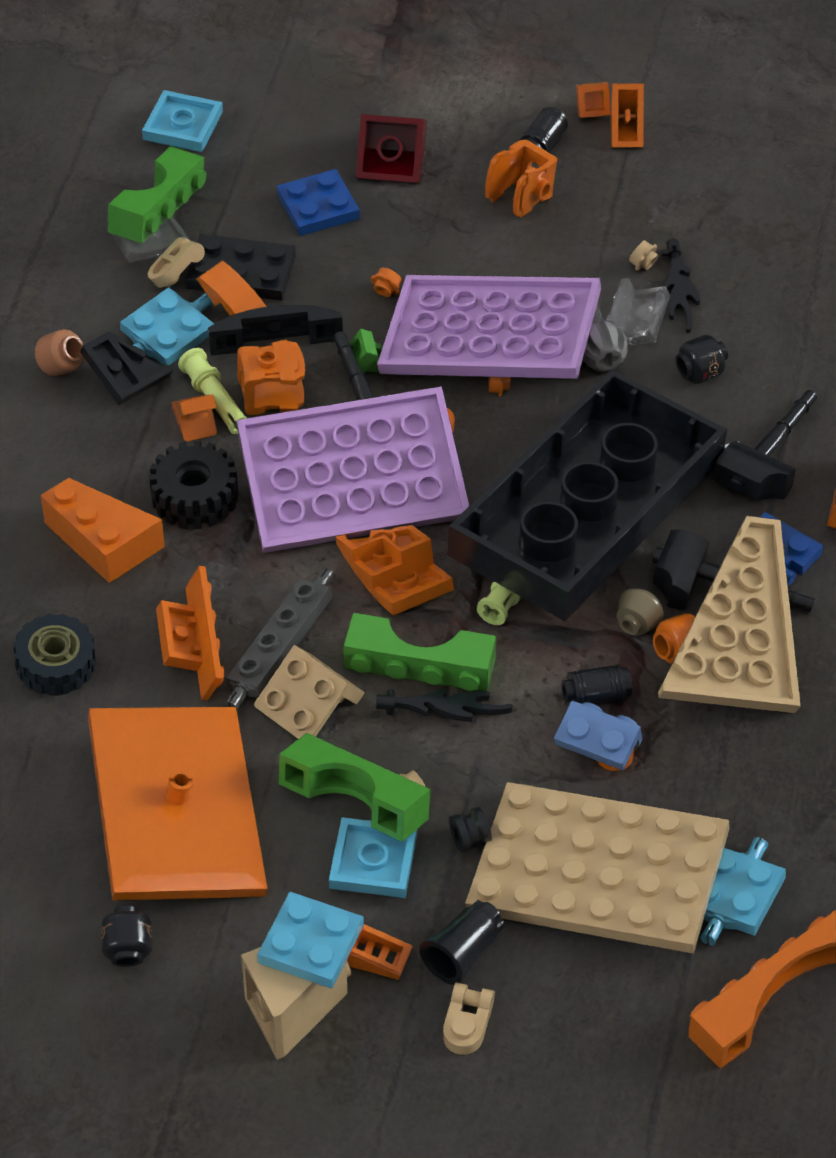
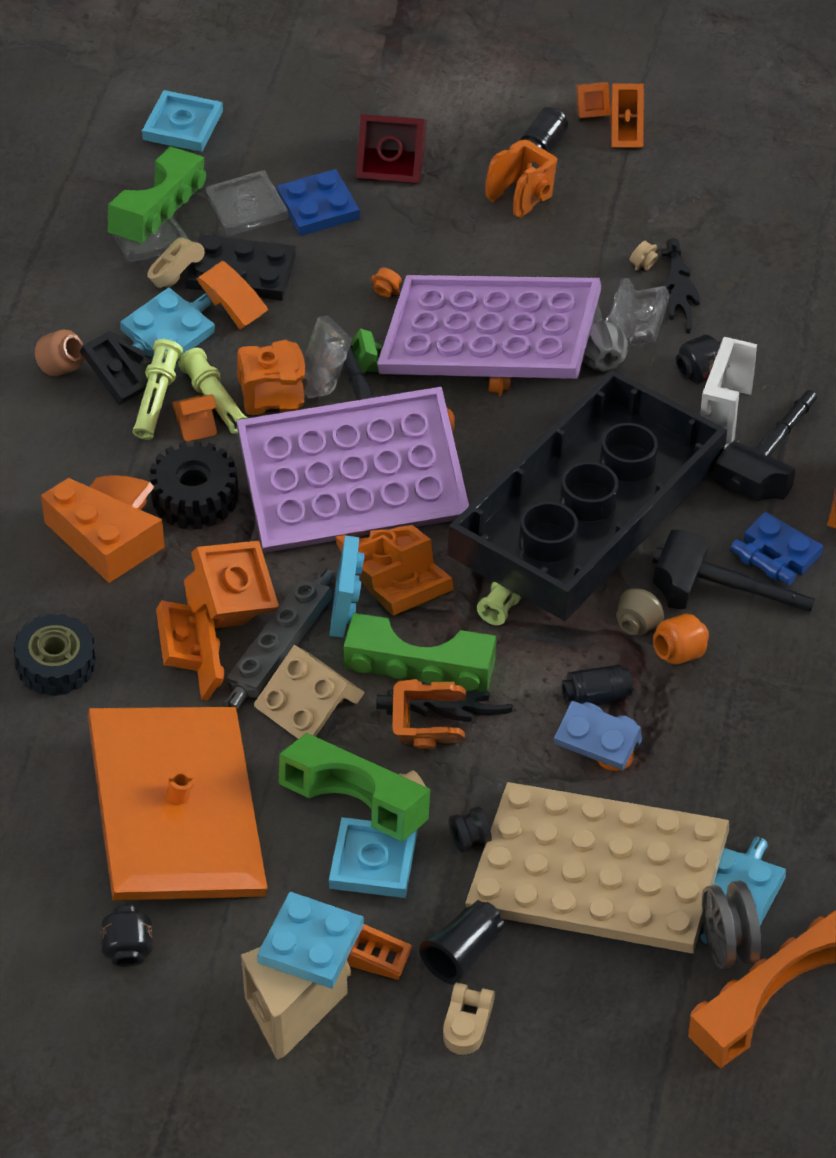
black slope [208,305,343,356] -> none
tan wing [658,516,801,713] -> none
none -> orange slope [89,475,154,510]
none -> yellowish green pin [132,339,183,440]
none -> orange panel [184,541,279,628]
none -> clear plate [205,170,288,236]
none -> clear bracket [304,315,352,398]
none -> medium azure plate [329,535,364,638]
none -> orange piece [392,679,466,749]
none -> white panel [700,337,757,445]
none -> flat silver wheel [701,880,761,969]

